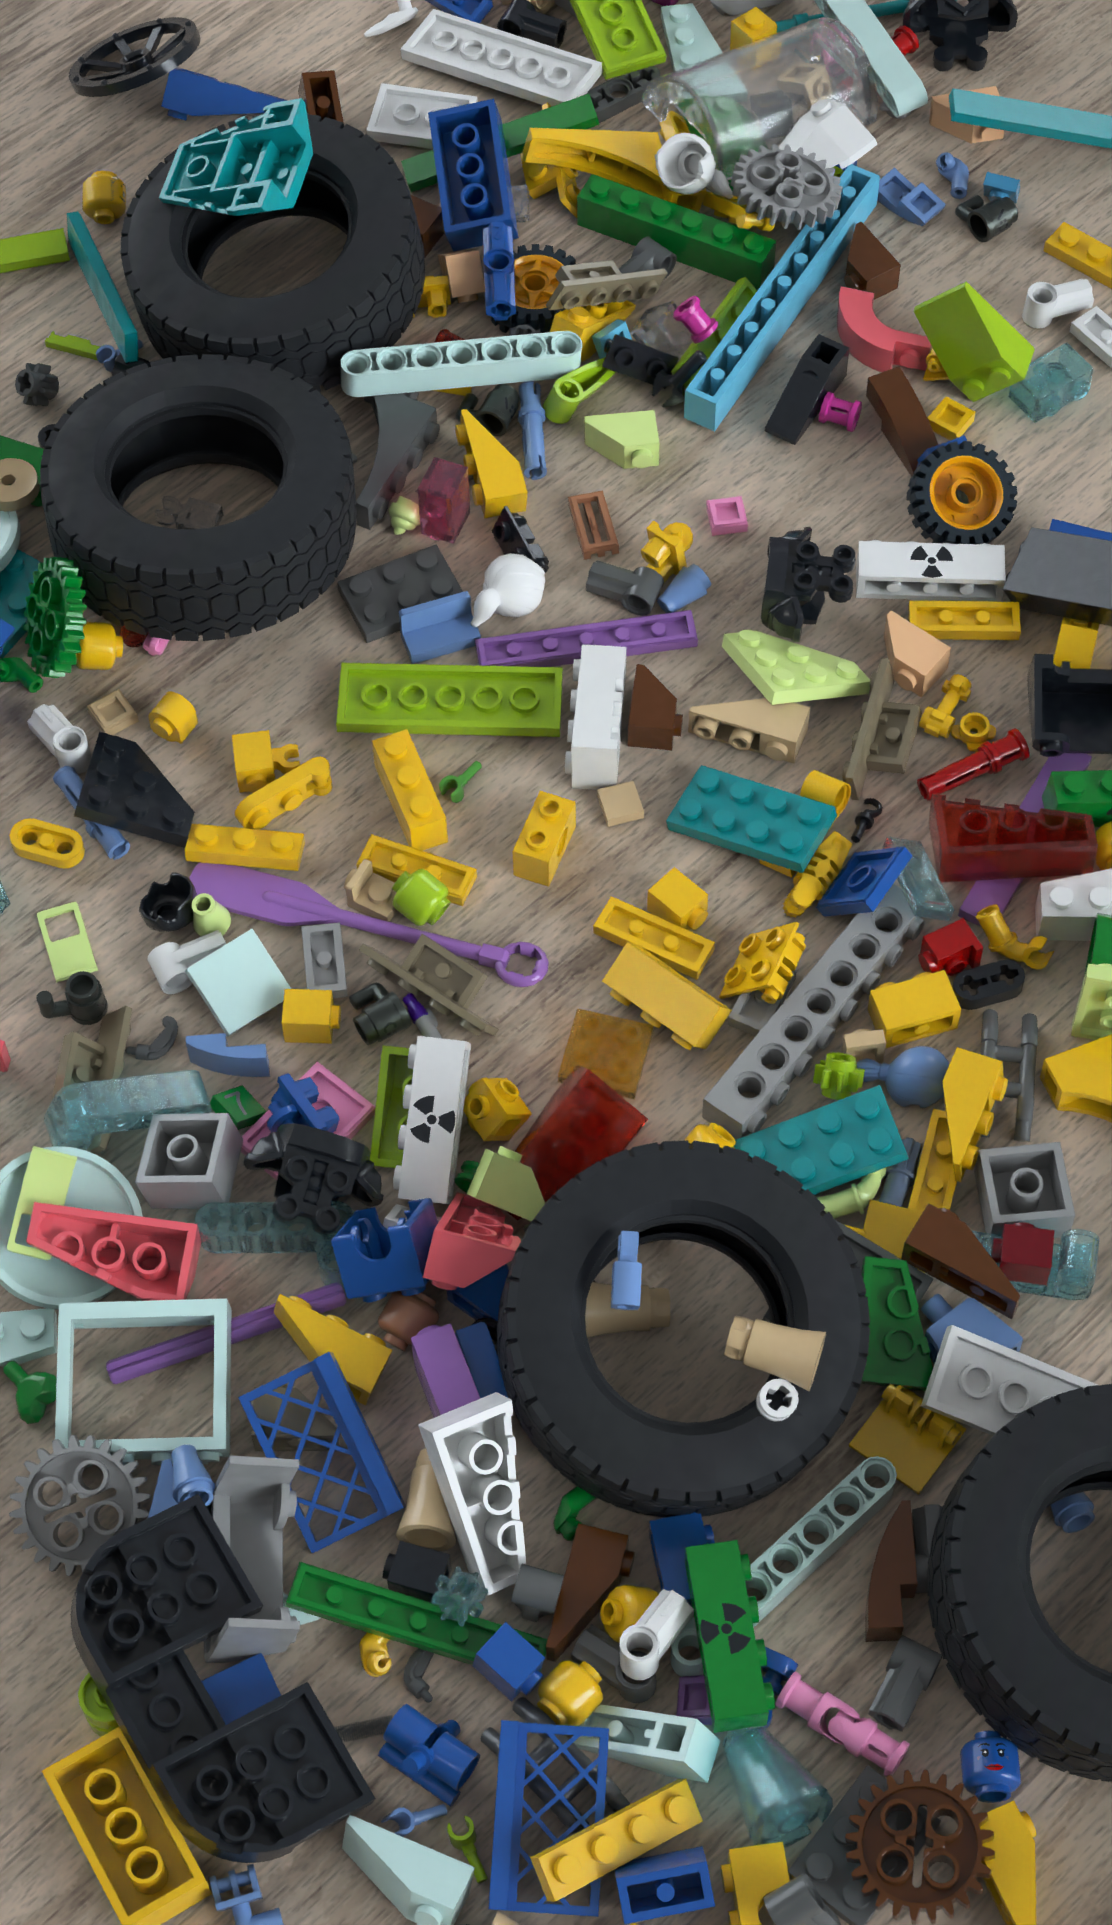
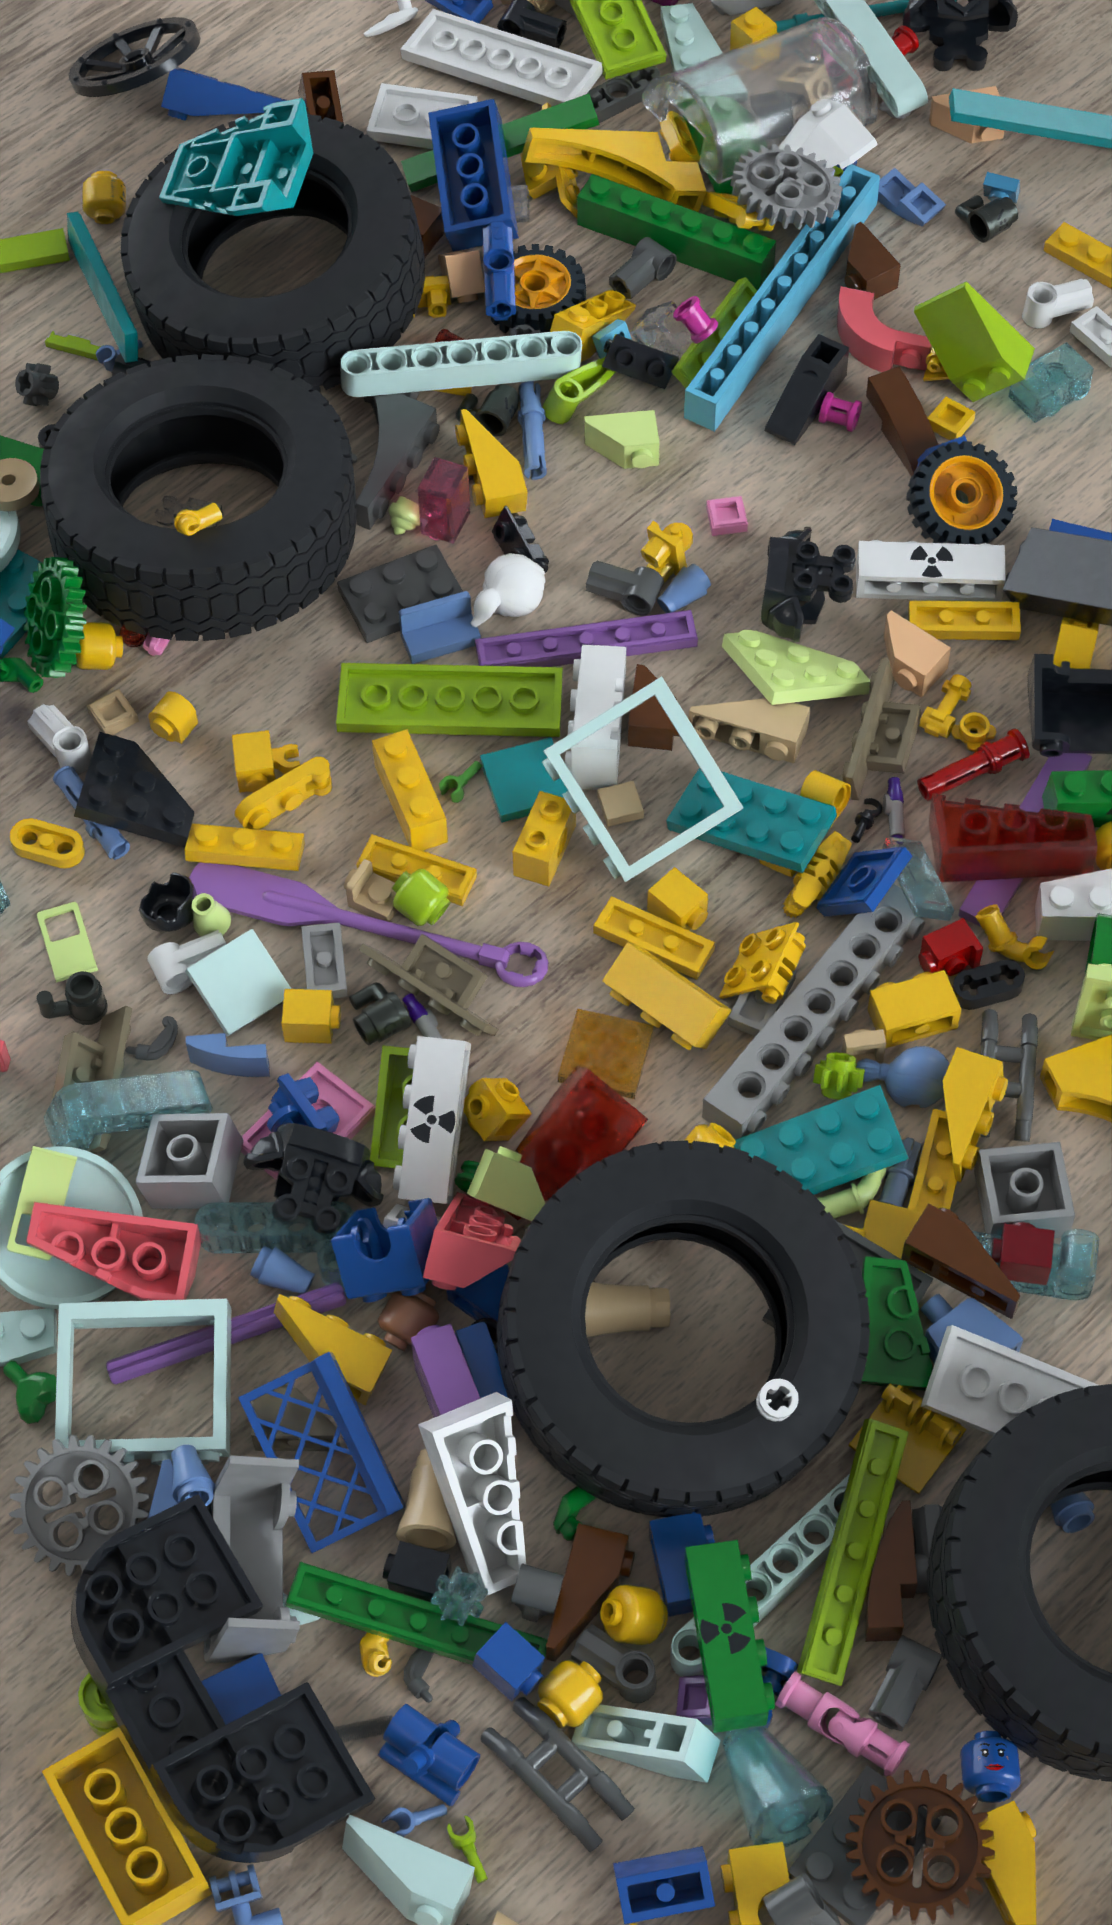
green tile [209,1085,267,1130] -> none
blue fence [488,1720,609,1917] -> none
yellow plate [530,1779,703,1902] -> none
dark tan bracket [546,260,668,310] -> none
nougat tile [568,490,619,560] -> none
medium blue bar [611,1231,642,1310] -> none
white piece [620,1589,694,1680] -> none
black bar [652,350,707,407] -> none
white hair [654,133,733,199] -> none
tan plant [724,1316,826,1391] -> none
medium blue arm [936,152,969,199] -> none
none -> yellow arm [174,502,223,536]
none -> medium blue cone [250,1246,315,1294]
none -> teal tile [480,737,568,823]
none -> light aqua window [542,676,744,882]
none -> lime tile [797,1418,909,1686]
none -> light grey piece [883,777,905,844]

